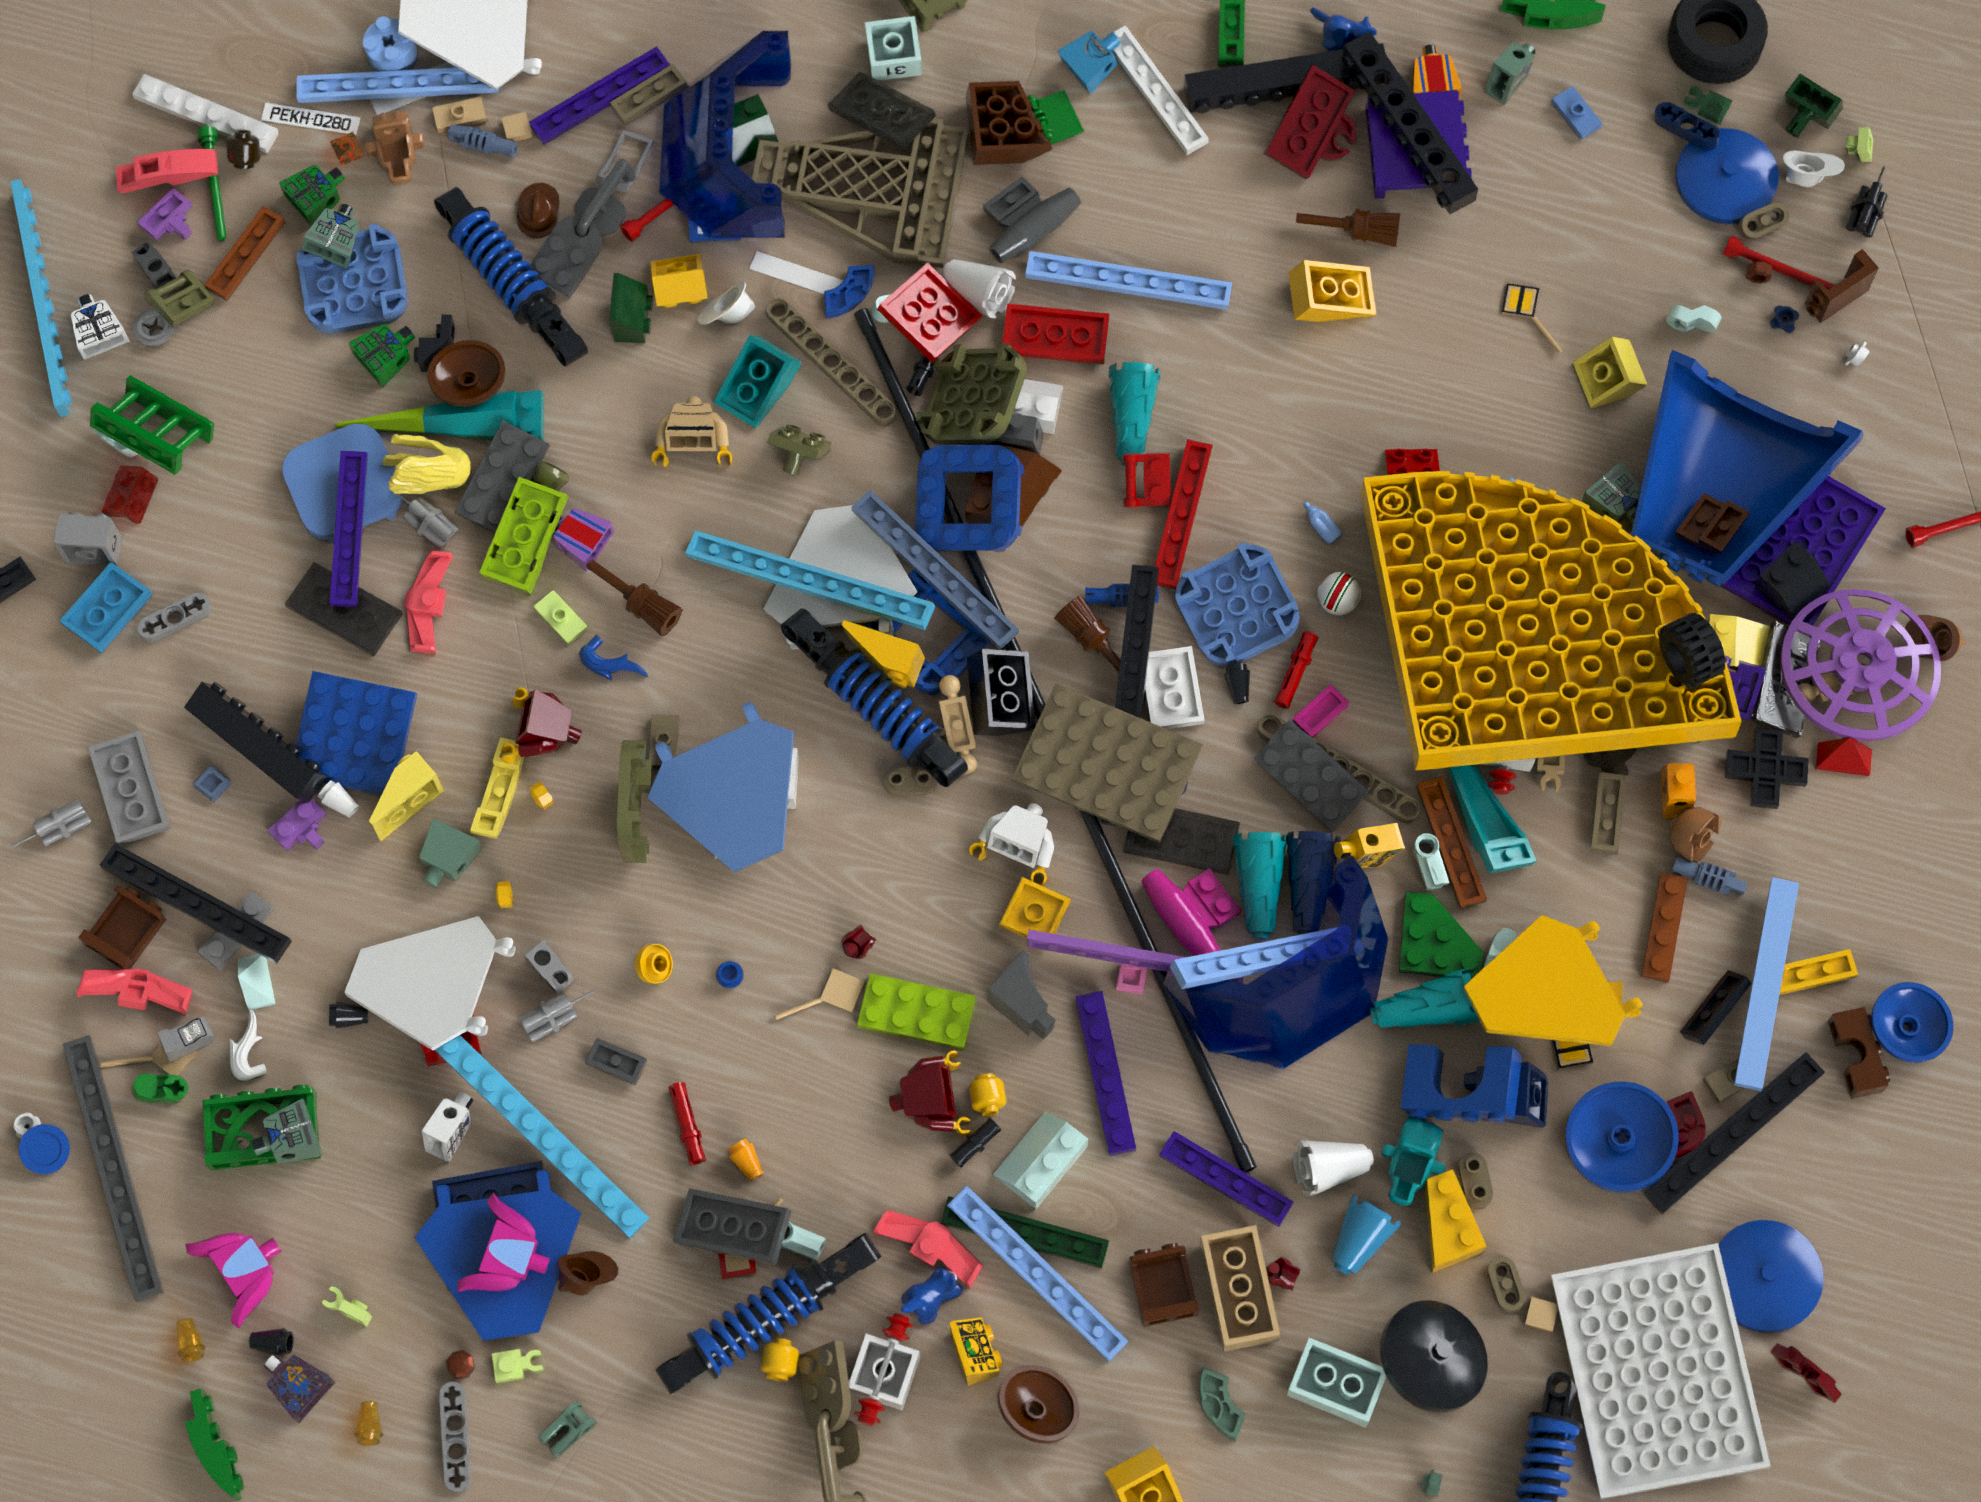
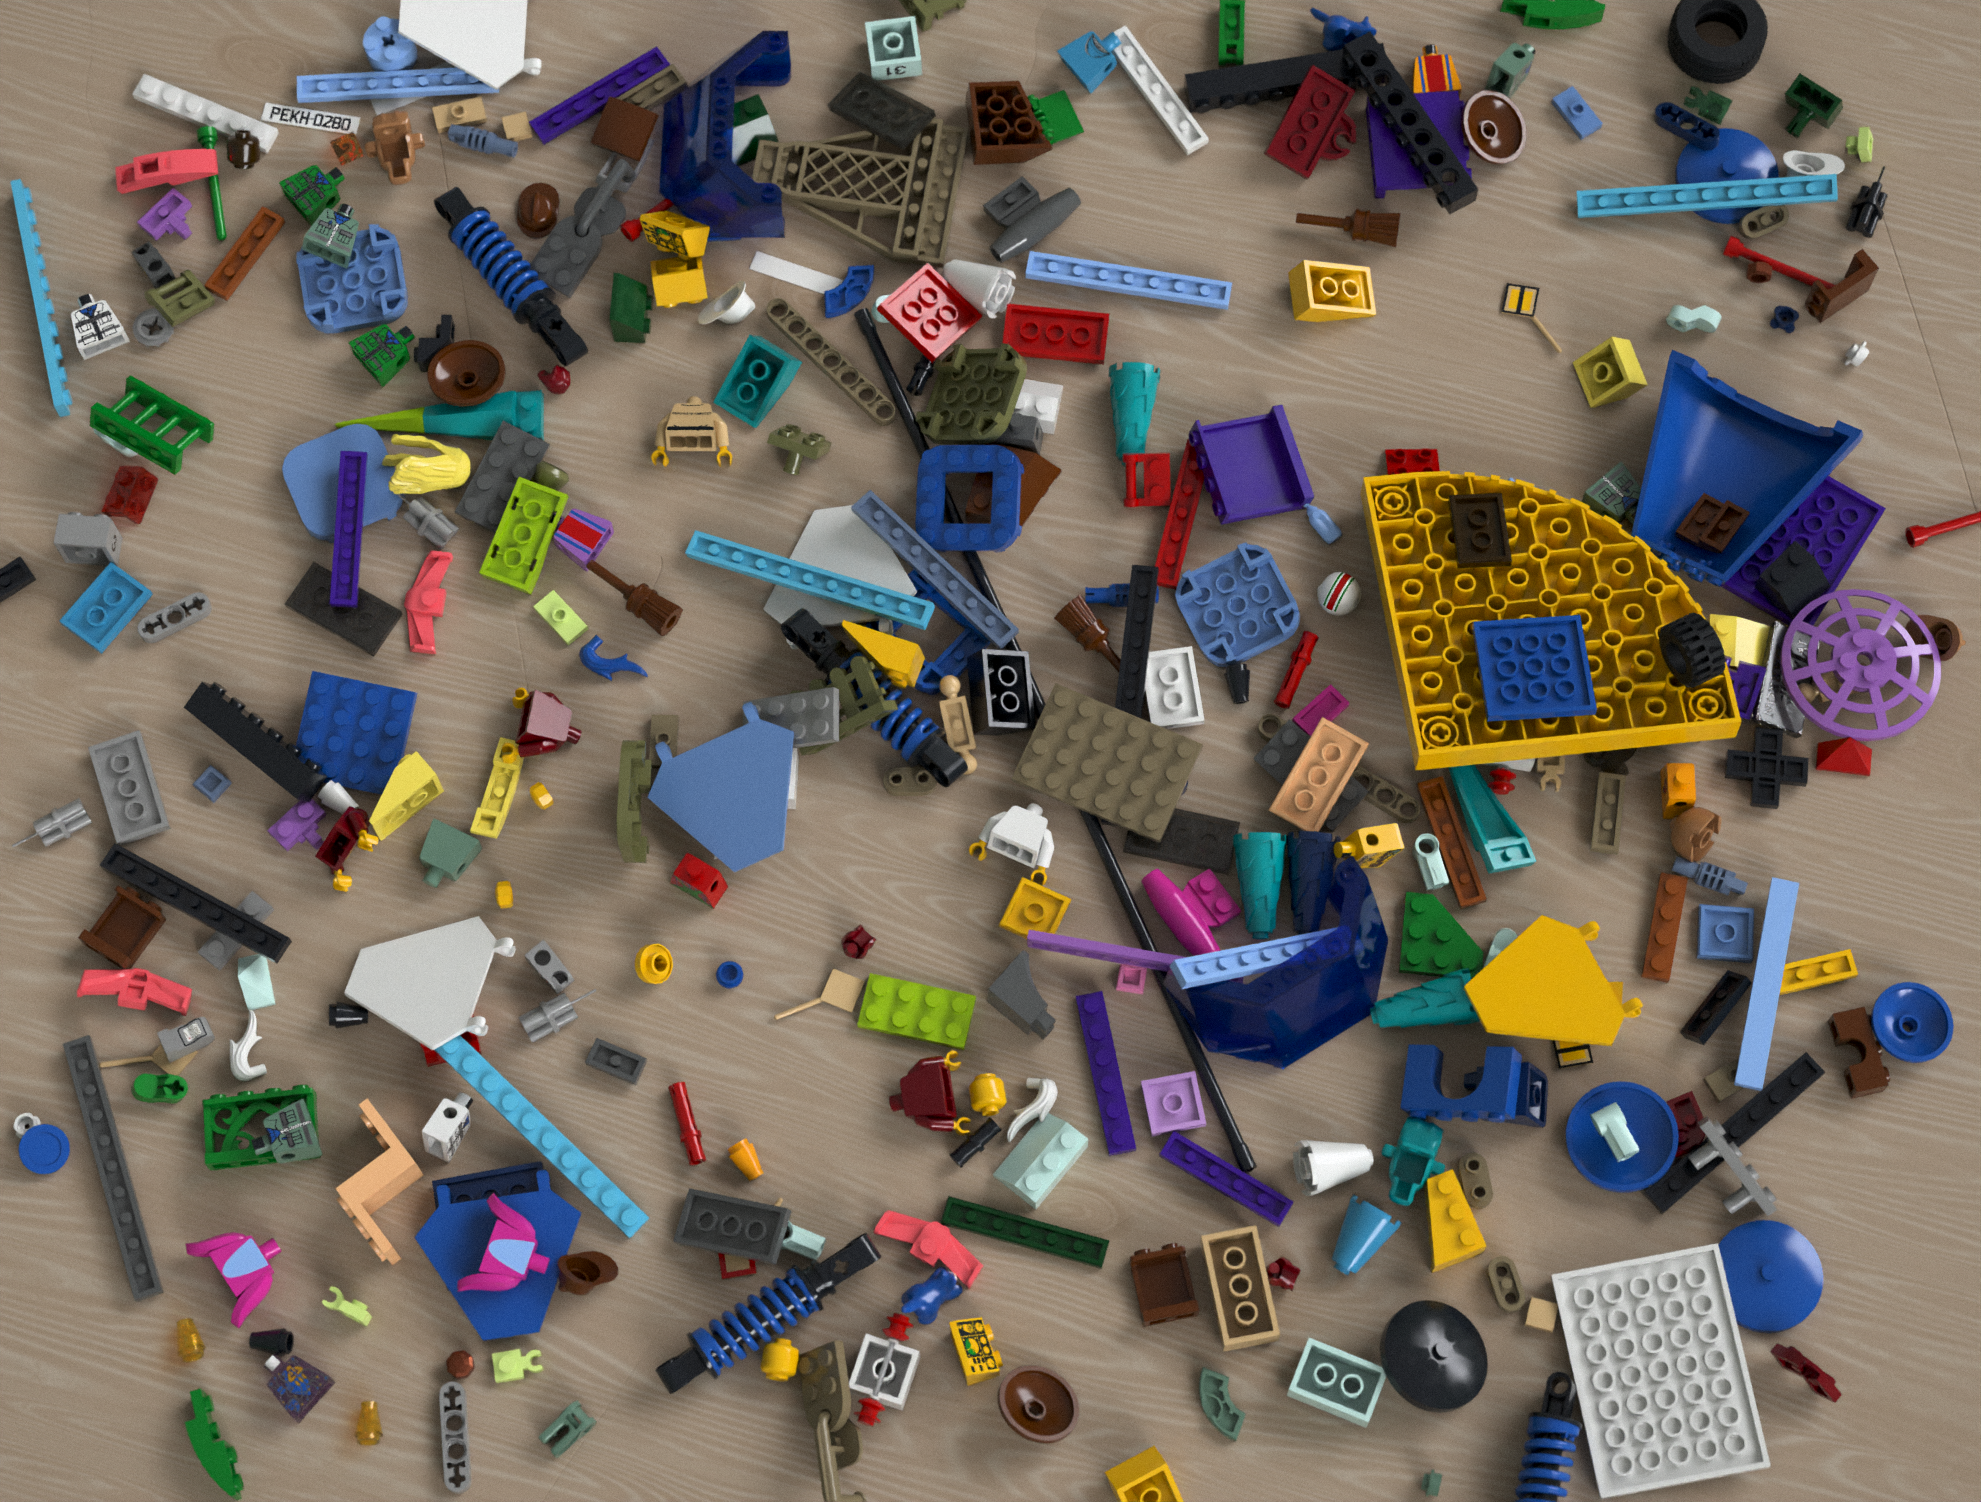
light blue tile [947,1185,1129,1362] -> none
none -> dark red torso [315,806,378,892]
none -> light nougat bracket [335,1098,424,1265]
none -> dark red arm [537,365,570,394]
none -> reddish brown slope [590,96,659,162]
none -> yellow slope [640,211,710,260]
none -> red torso [670,853,728,909]
none -> light grey plate [743,687,839,748]
none -> olive fence [790,656,898,755]
none -> white piece [1007,1078,1058,1142]
none -> lavender plate [1141,1071,1206,1137]
none -> dark purple panel [1188,405,1315,525]
none -> light nougat tile [1268,717,1370,832]
none -> dark brown tile [1448,493,1512,568]
none -> reddish brown dish [1461,90,1527,165]
none -> blue plate [1472,615,1597,722]
none -> medium azure plate [1576,174,1838,218]
none -> light aqua piece [1590,1102,1639,1162]
none -> light grey plate [1688,1116,1777,1216]
none -> medium blue tile [1696,904,1754,963]

